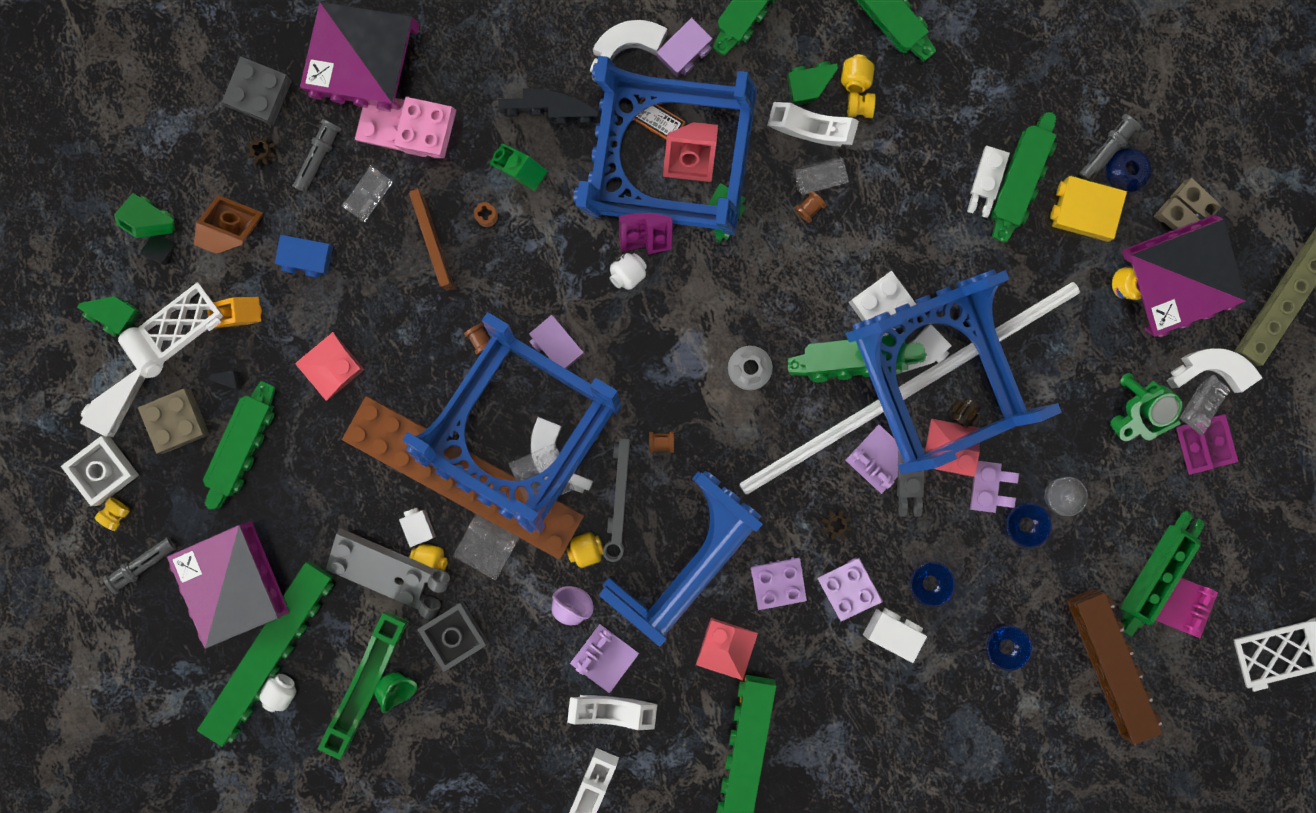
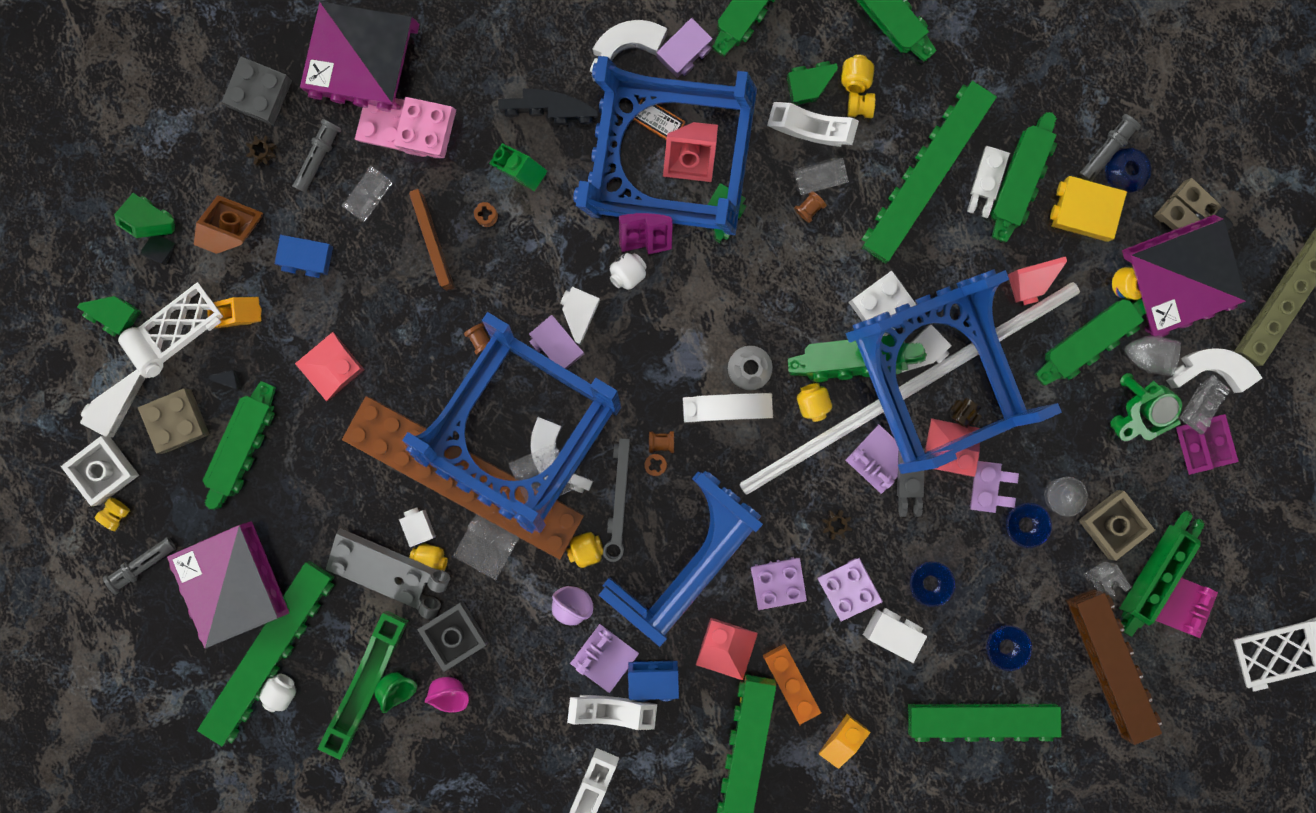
none -> dark pink helmet [425,677,469,712]
none -> white slope [560,287,600,345]
none -> blue brick [628,661,679,702]
none -> dark orange bush [645,454,667,476]
none -> white arch [683,393,773,422]
none -> orange brick [763,644,821,725]
none -> yellow head [797,383,832,422]
none -> light orange slope [818,714,870,769]
none -> green brick [861,81,997,264]
none -> green brick [908,704,1061,742]
none -> coral slope [1008,257,1067,305]
none -> green hinge [1034,298,1146,386]
none -> dark tan brick [1078,490,1155,561]
none -> clear hinge [1084,561,1131,596]
none -> clear helmet [1124,335,1181,376]

